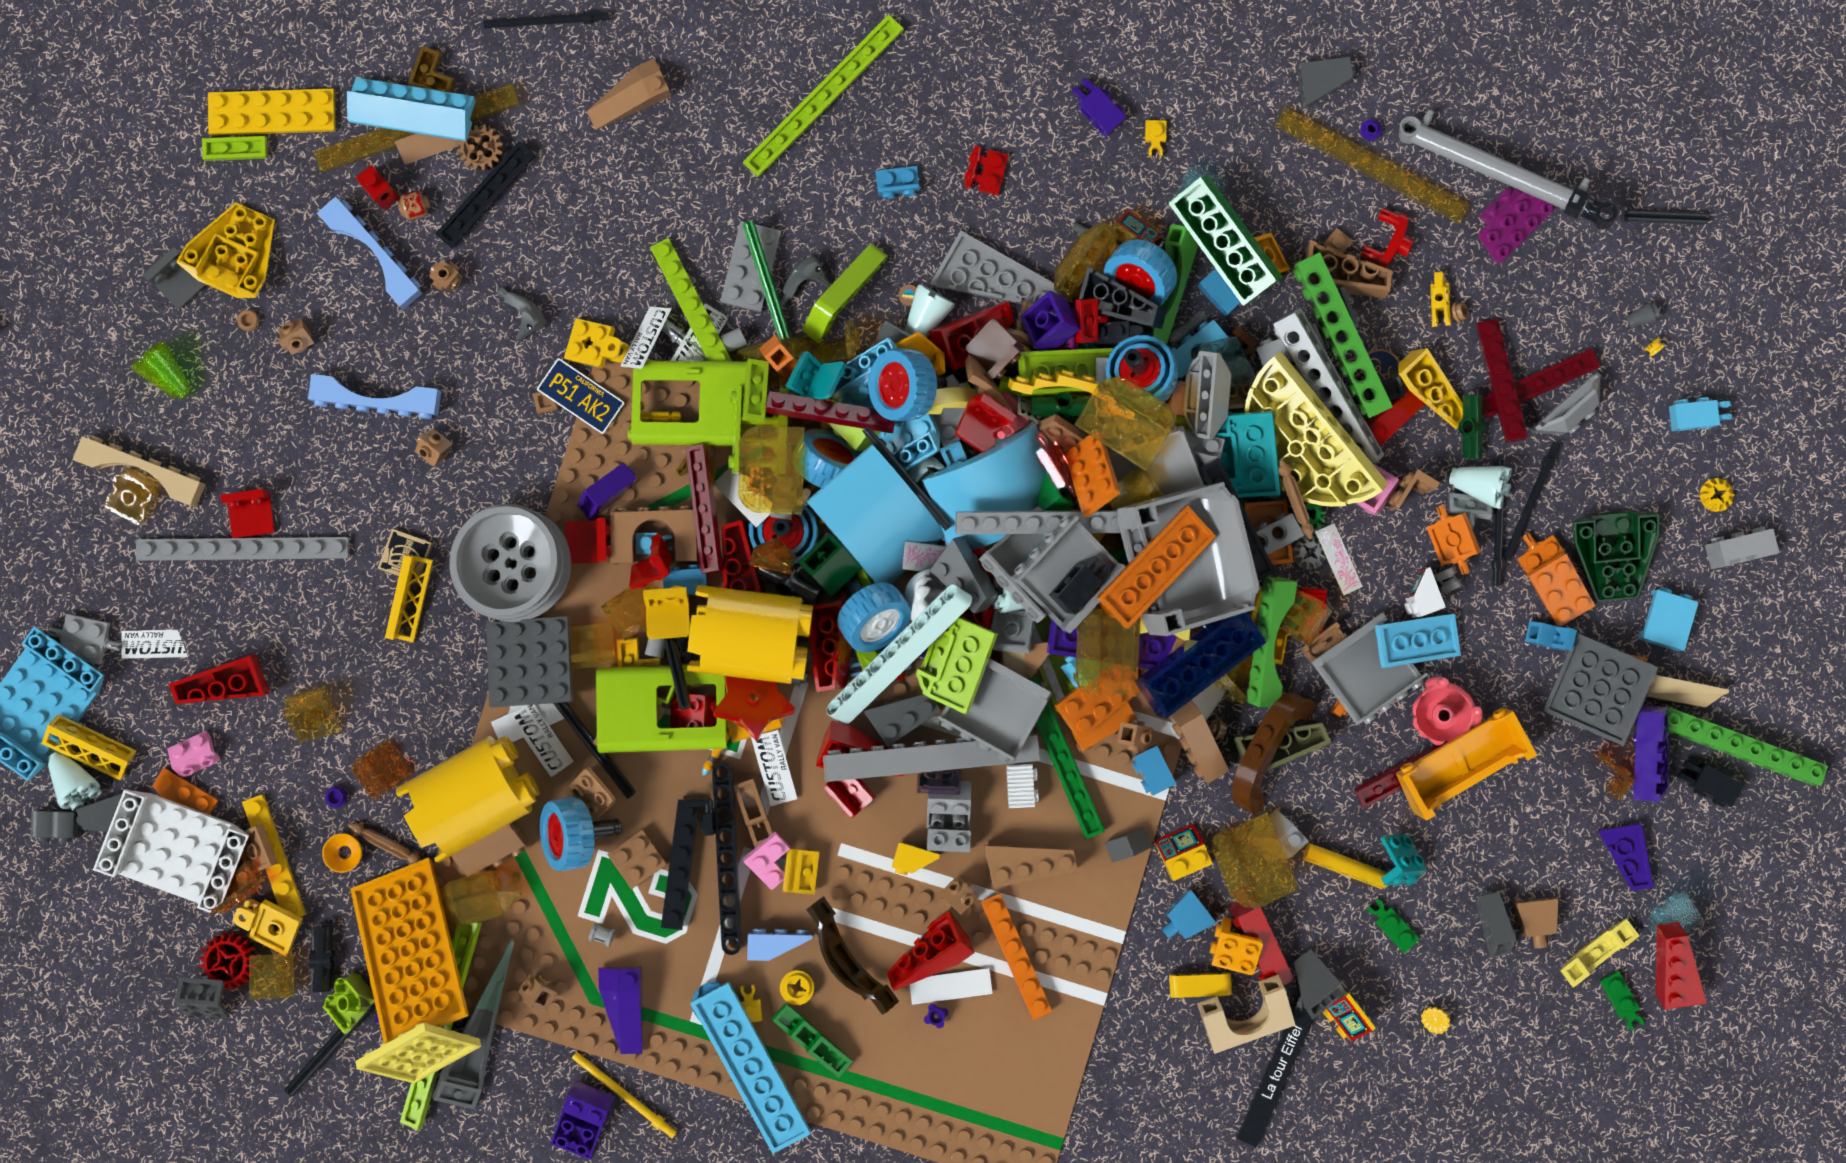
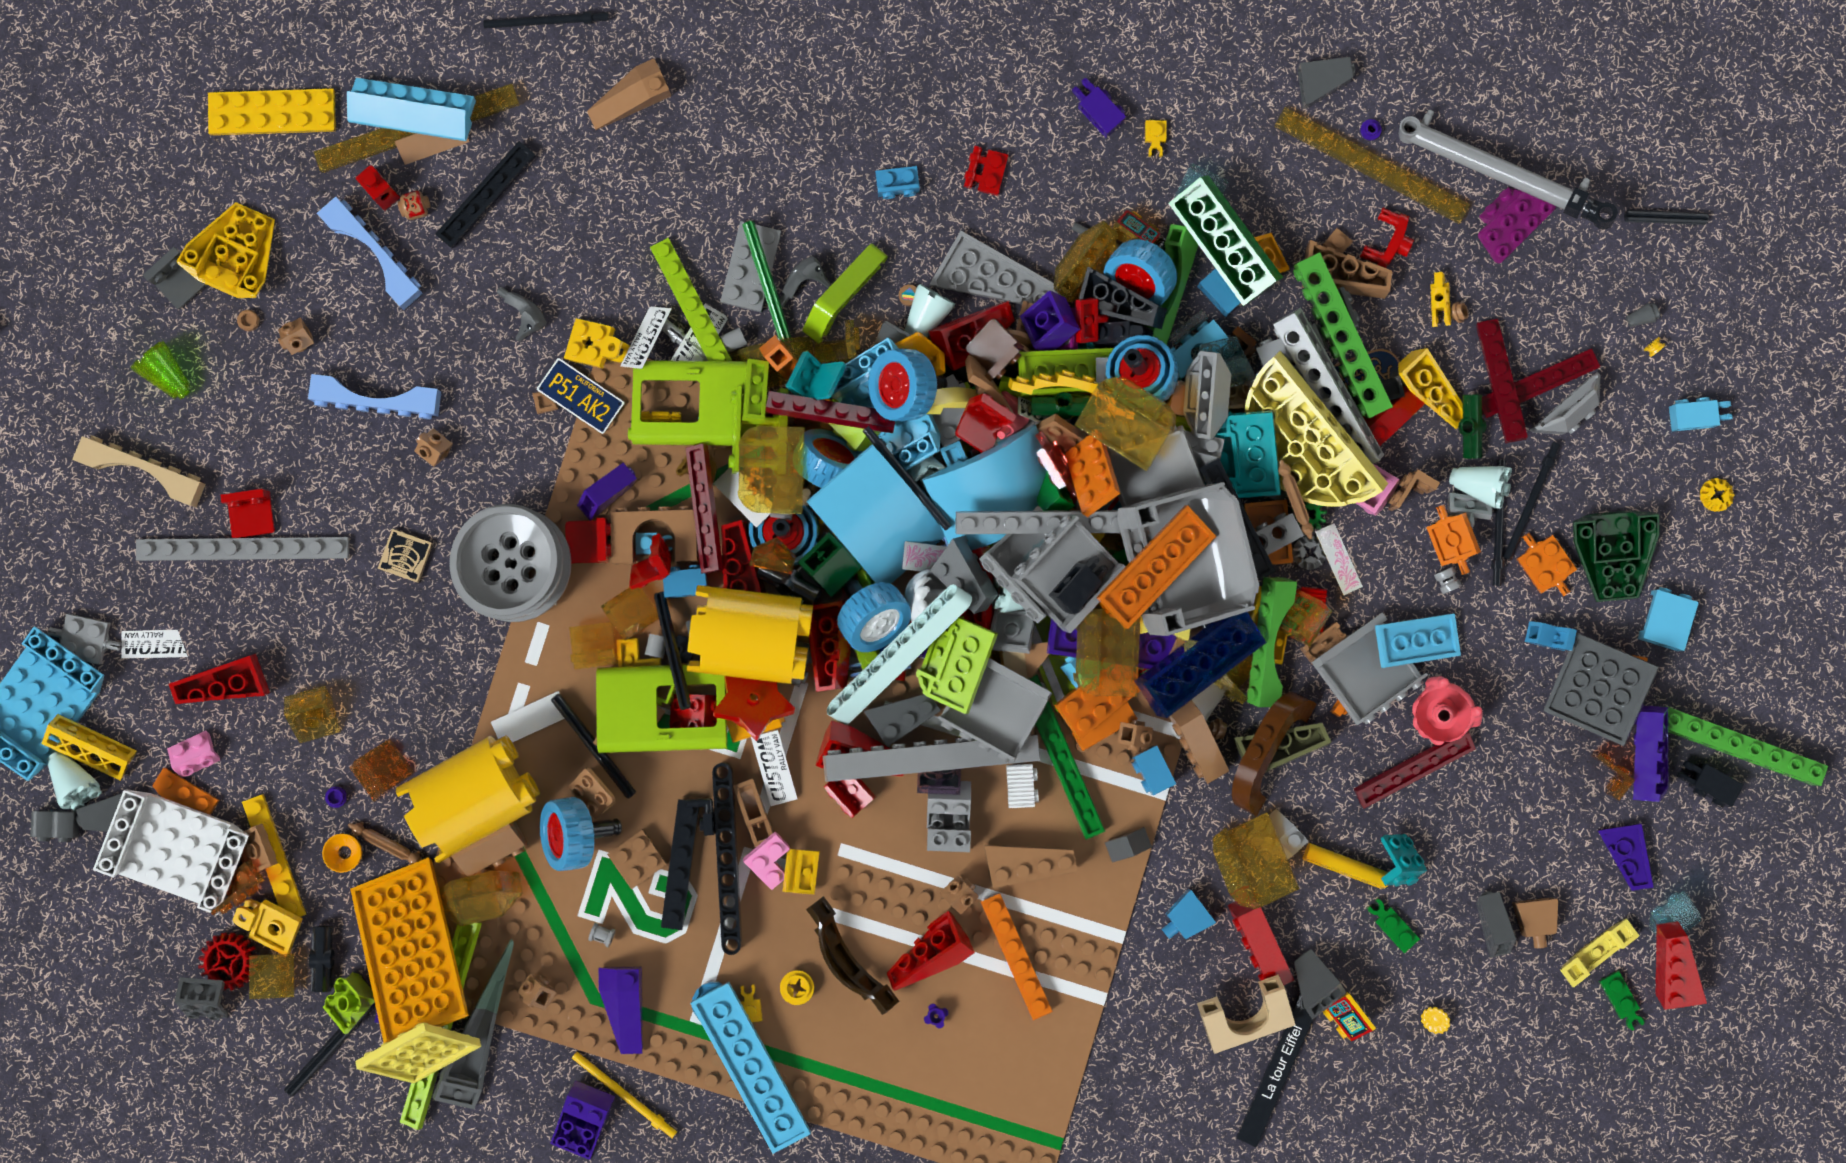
clear yellow slope [104,467,161,525] -> none
lime plate [202,136,268,161] -> none
yellow fence [385,554,434,642] -> none
pearl gold brick [407,46,455,93] -> none
medium nougat brick [429,260,463,293] -> none
medium nougat gear [457,125,503,172] -> none
dark grey plate [486,616,574,708] -> none
white sticker [509,705,574,777] -> none
yellow bracket [643,586,690,640] -> none
light orange piece [702,729,730,776] -> none
lime plate [743,14,904,178] -> none
light blue slope [747,929,814,961] -> none
green slope [771,1002,853,1078] -> none
yellow slope [892,841,940,876] -> none
white sticker [909,968,993,1005] -> none
clear yellow bracket [1109,469,1164,510] -> none
slope [1154,823,1213,881] -> none
yellow beam [1169,972,1232,998] -> none
light orange bracket [1209,916,1263,975] -> none
light orange windscreen [1396,708,1537,821] -> none
white slope [1404,567,1446,618] -> none
orange plate [1527,552,1595,627] -> none
tan wedge [1647,675,1729,707] -> none
light grey wedge [1705,526,1780,569] -> none

